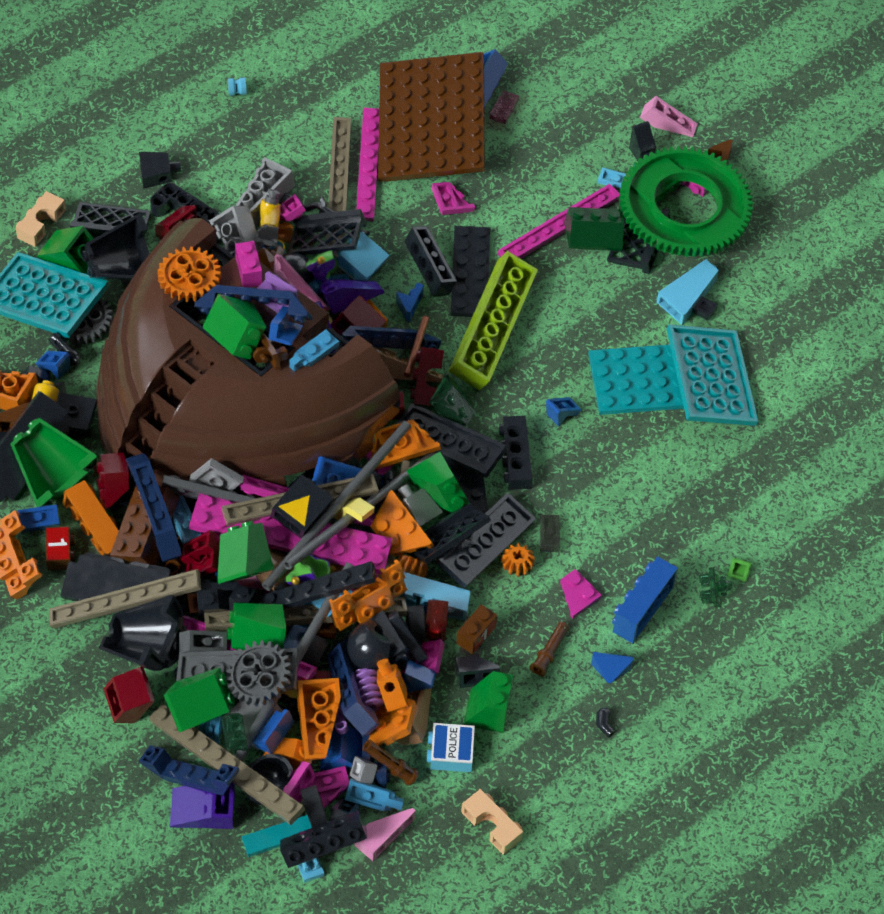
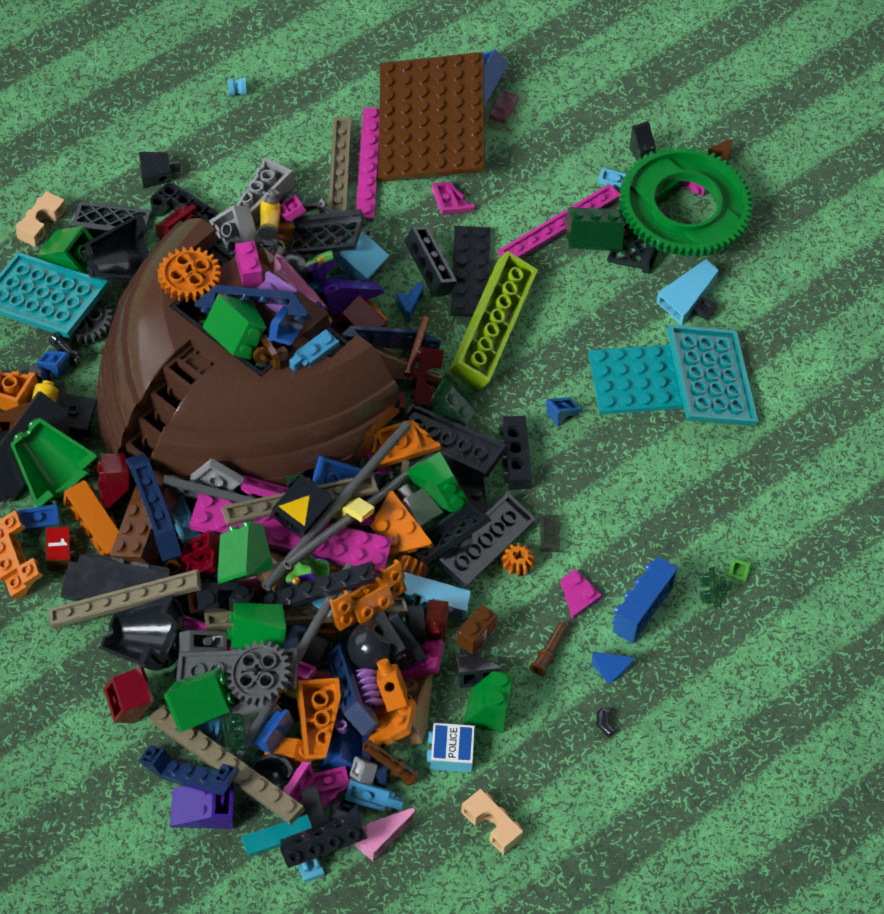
blue slope [401,661,436,692] -> none
bright pink slope [640,96,698,137] -> none

